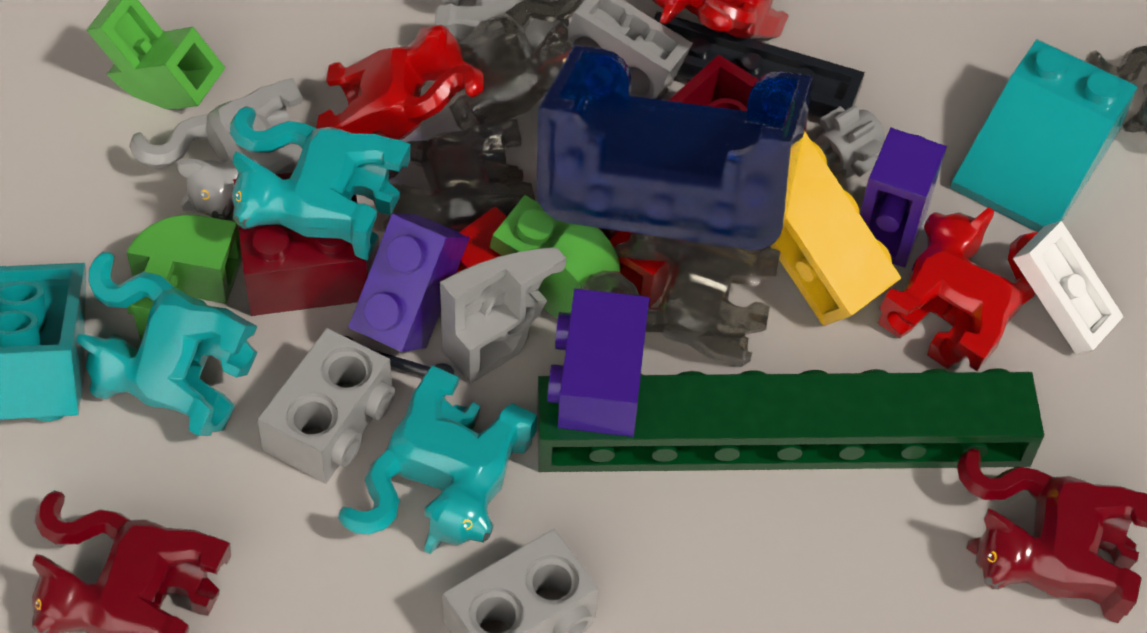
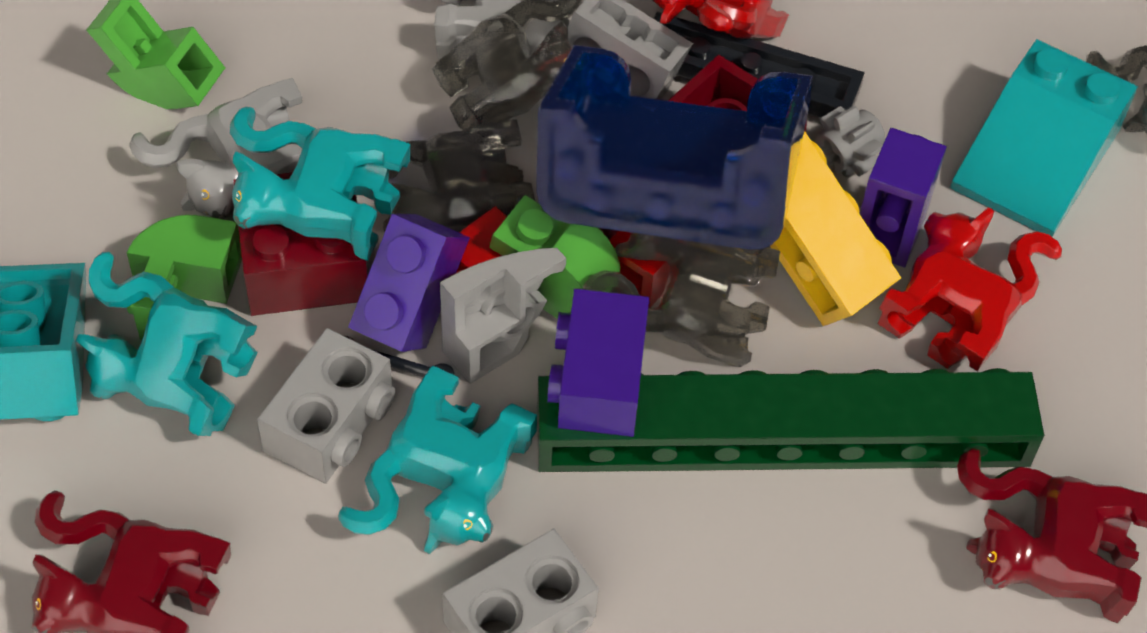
red animal [316,25,484,140] -> none
white plate [1013,221,1124,354] -> none

